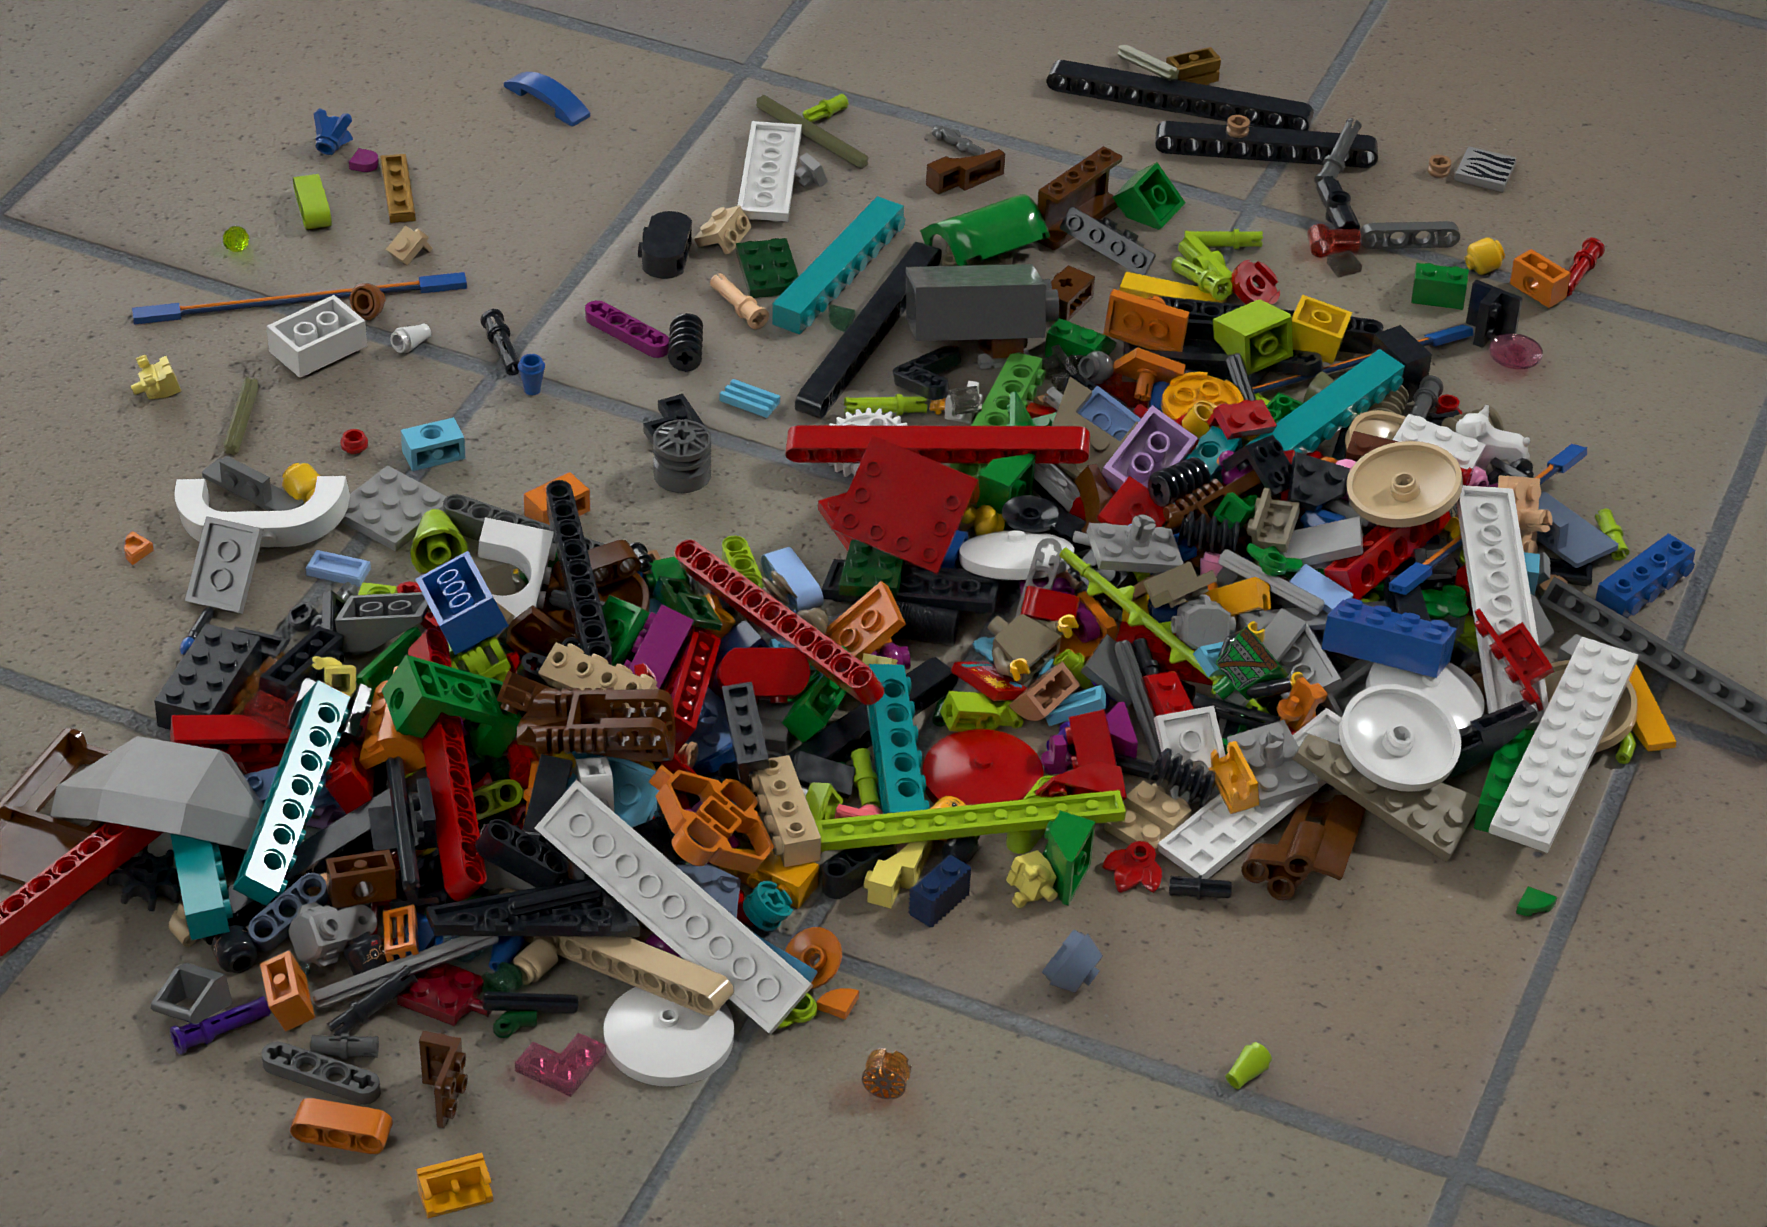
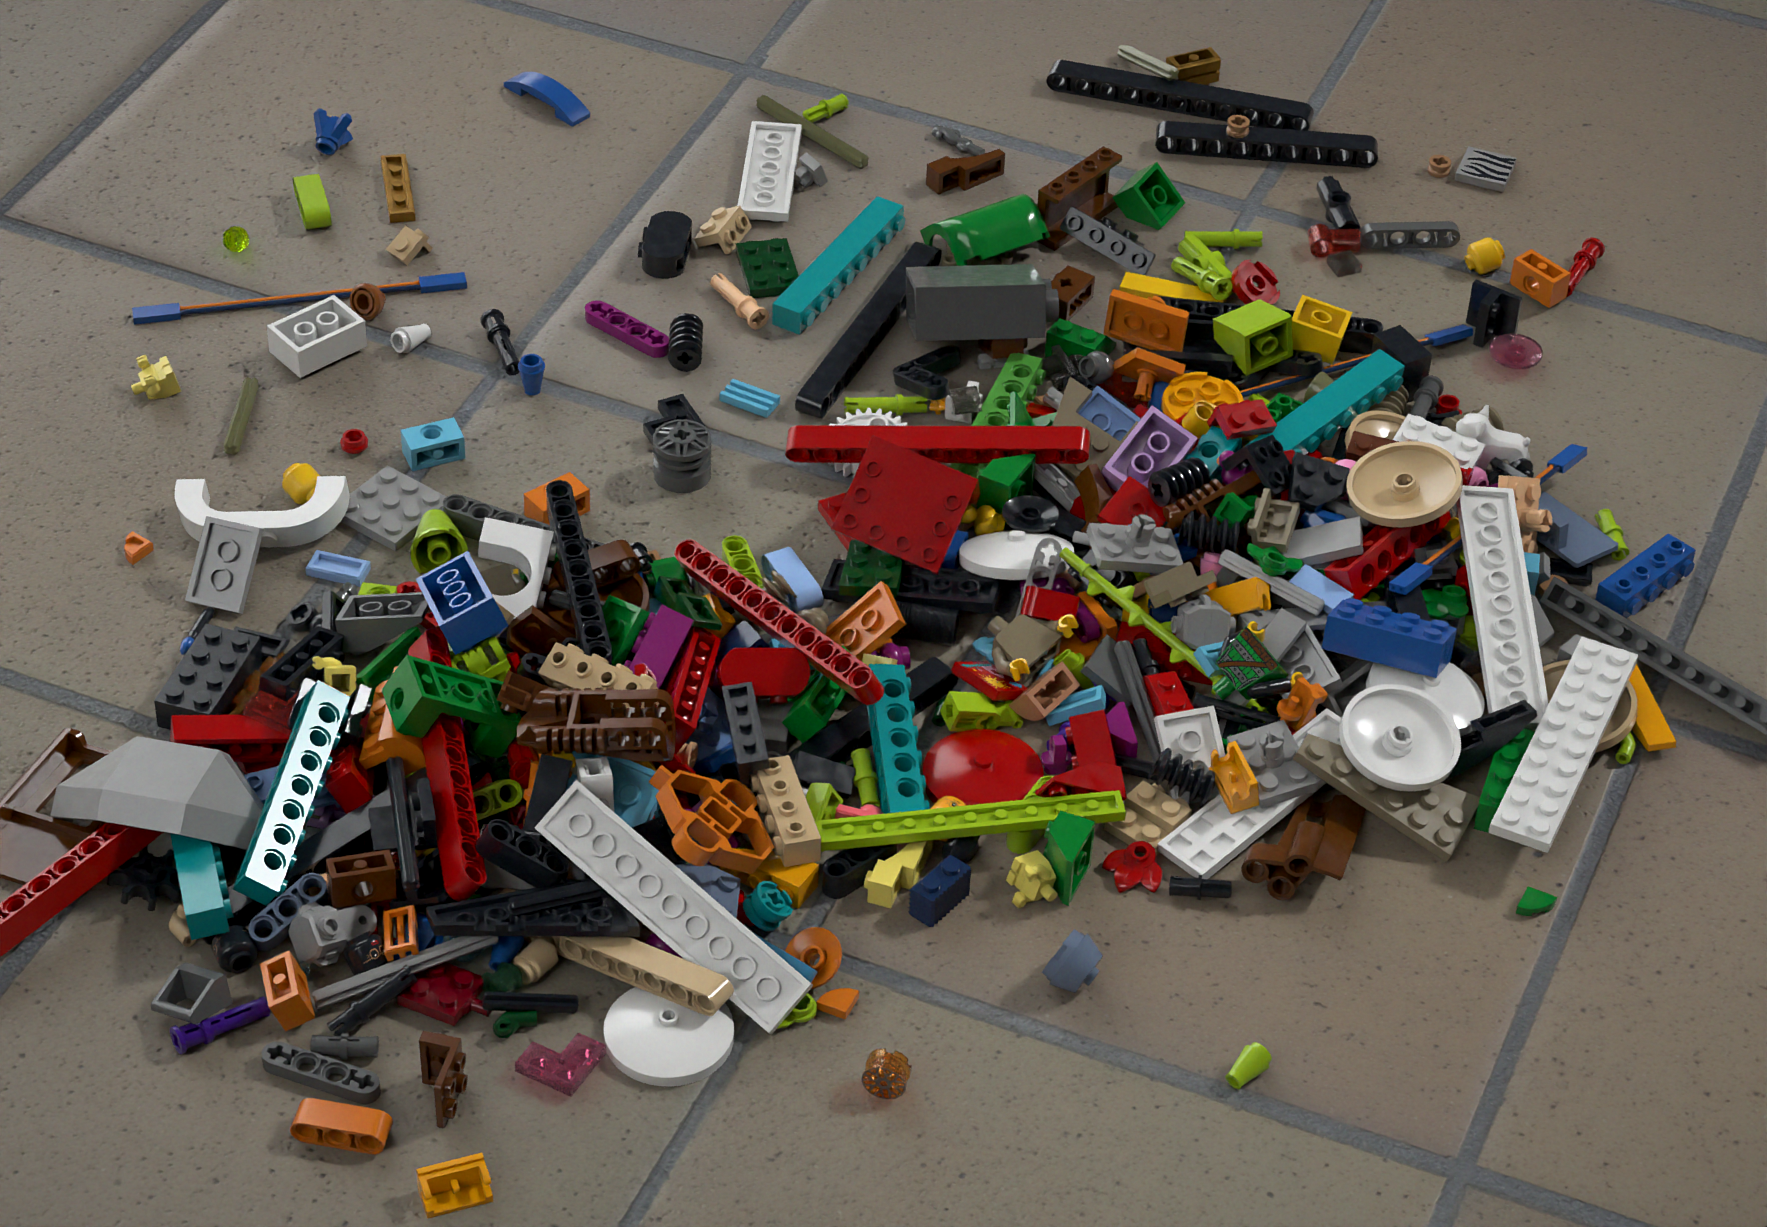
dark grey bracket [202,456,304,511] -> none
magenta tile [349,148,379,172] -> none
clear green tile [829,304,855,332] -> none
black axle [1226,353,1256,401] -> none
dark grey pin [1314,118,1362,184] -> none
green slope [1411,263,1469,310] -> none
red bracket [1474,608,1555,712] -> none

